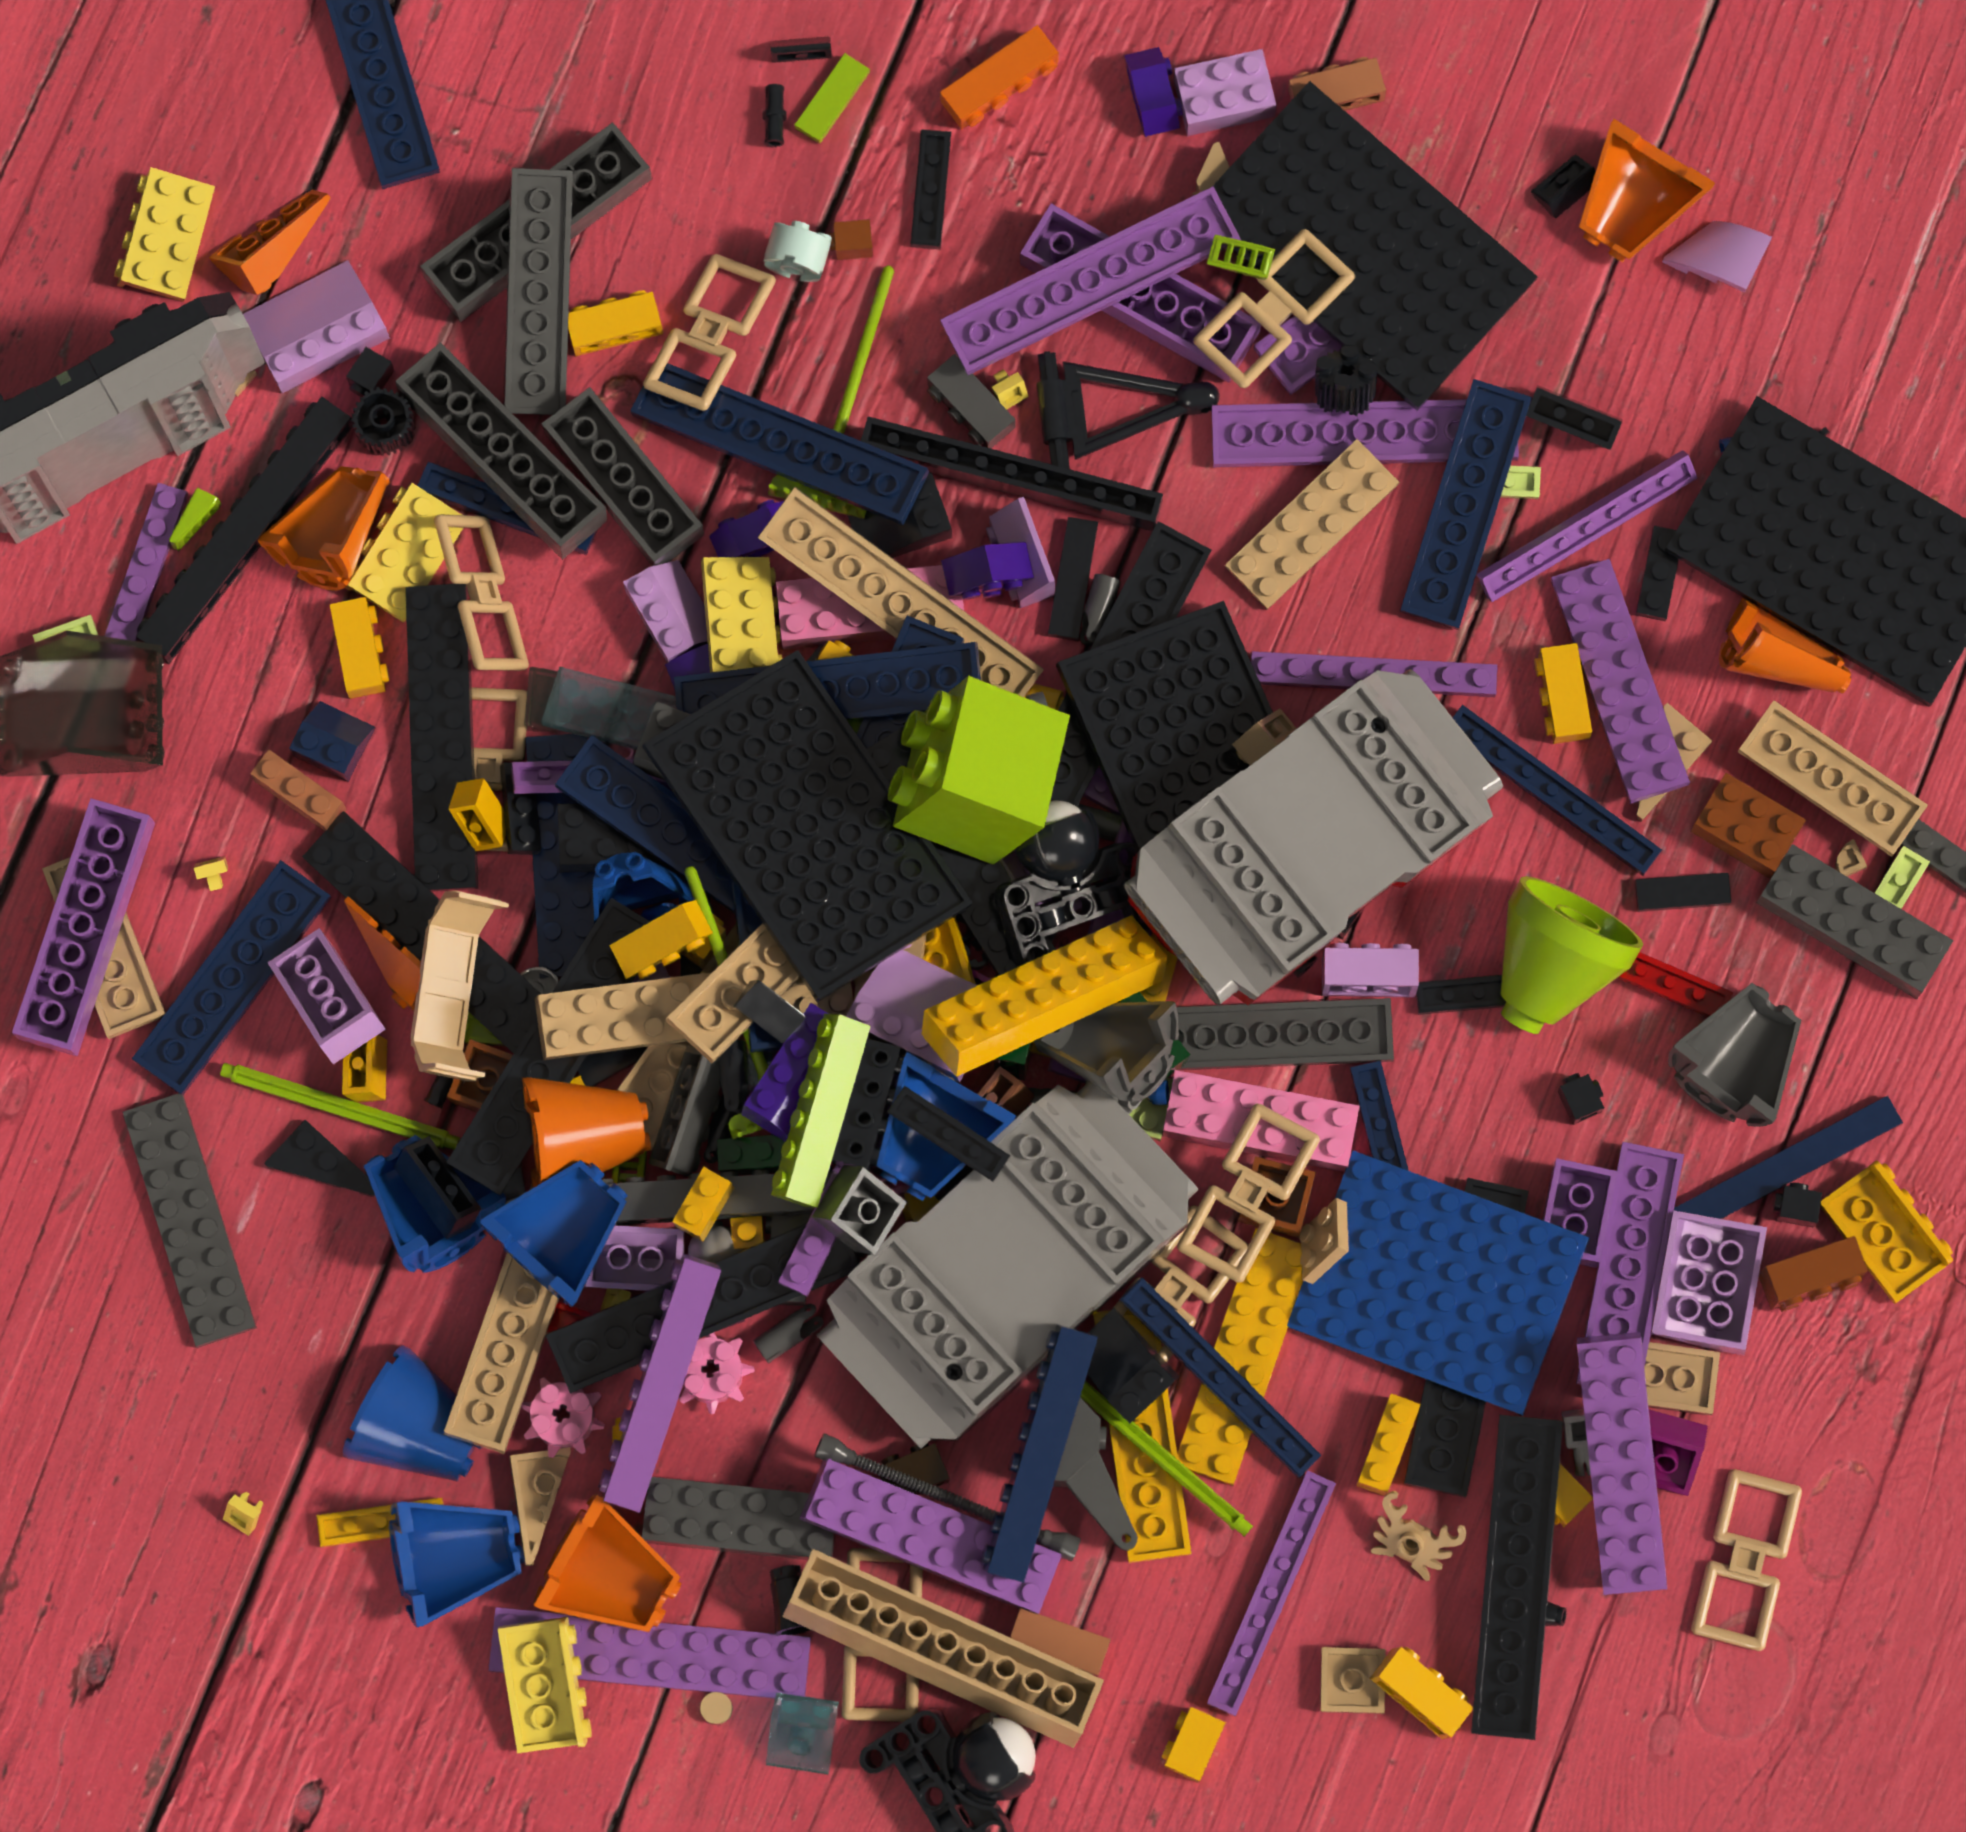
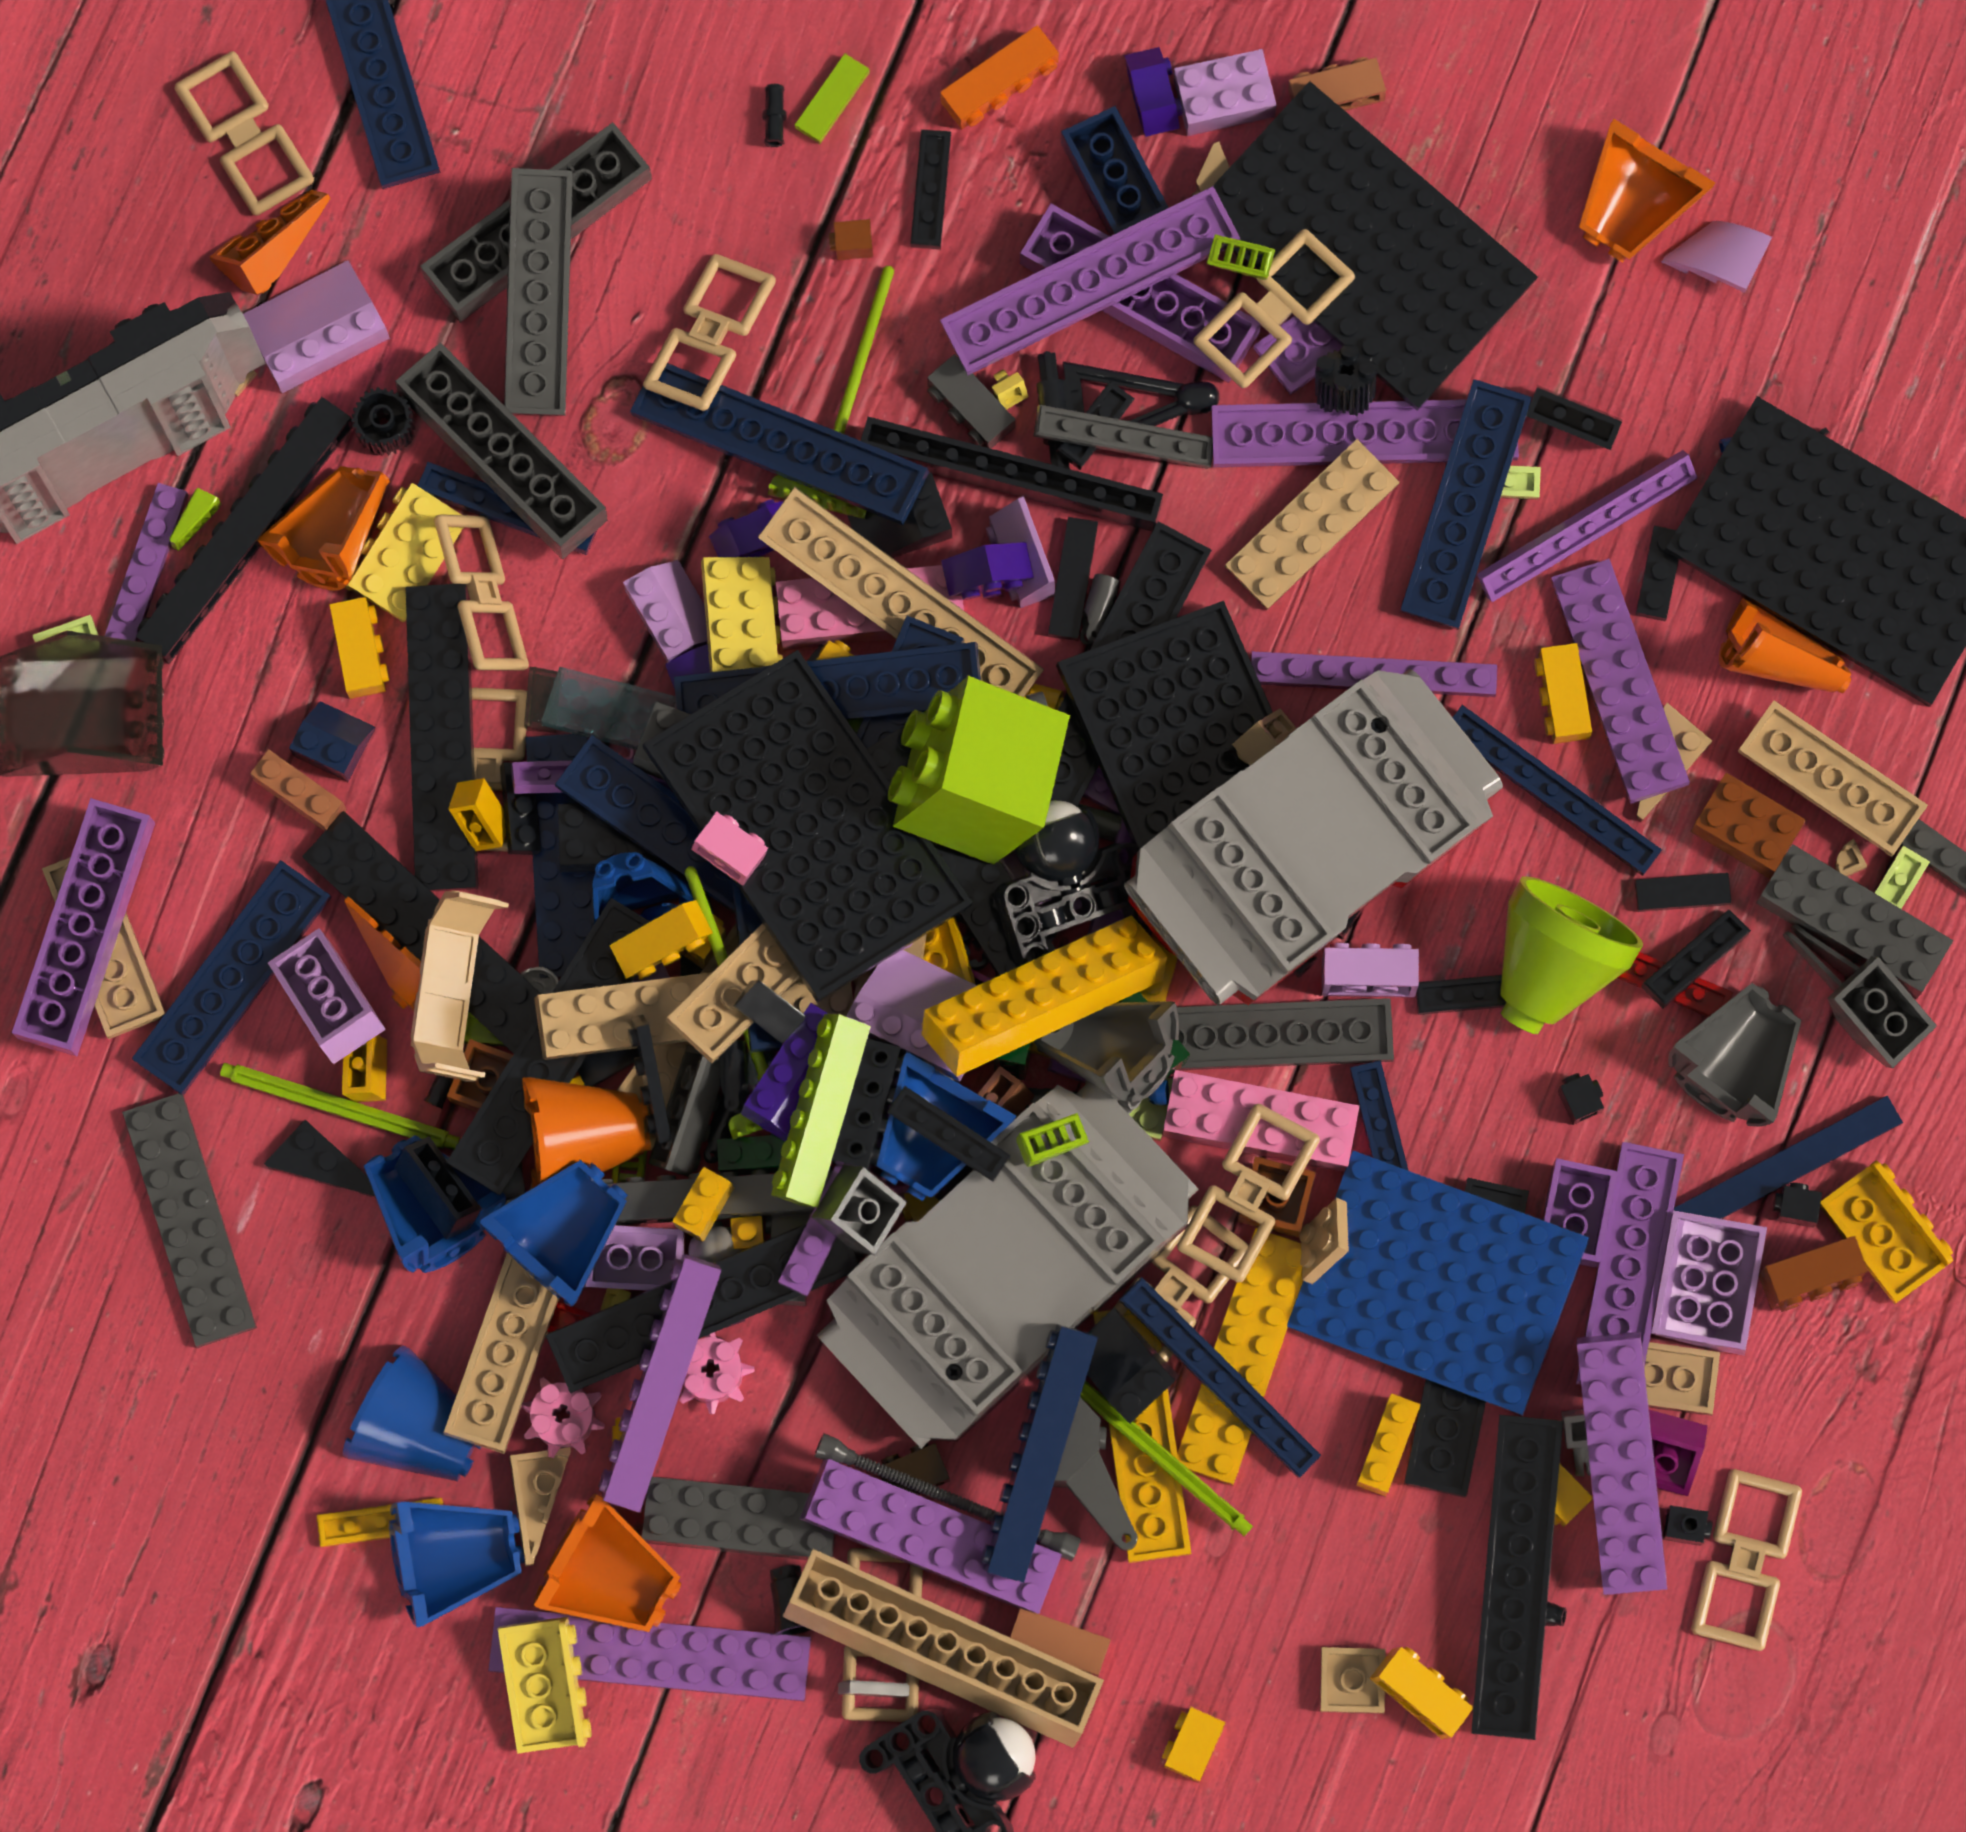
light yellow bracket [114,167,215,302] -> none
light yellow tile [194,856,228,891] -> none
light yellow tile [223,1492,263,1536] -> none
black brick [346,347,395,397] -> none
dark grey brick [542,387,705,566] -> none
yellow brick [568,290,664,356] -> none
tan tile [700,1692,732,1725] -> none
dark grey piece [753,1304,824,1364] -> none
light aqua brick [763,221,832,282] -> none
clear light blue slope [766,1692,839,1775] -> none
black slope [770,36,832,63] -> none
medium lavender plate [1207,1470,1336,1717] -> none
tan animal [1371,1491,1466,1581] -> none
black slope [1531,154,1596,218] -> none
none -> tan bar [174,52,314,216]
none -> black plate [628,1014,672,1143]
none -> bright pink brick [692,812,768,886]
none -> light grey tile [838,1680,909,1698]
none -> lime slope [1016,1113,1089,1167]
none -> dark grey tile [1033,405,1213,469]
none -> black tile [1056,381,1134,470]
none -> dark blue brick [1061,106,1169,236]
none -> black tile [1641,909,1751,1009]
none -> black brick [1663,1505,1712,1546]
none -> dark grey slope [1783,924,1937,1068]

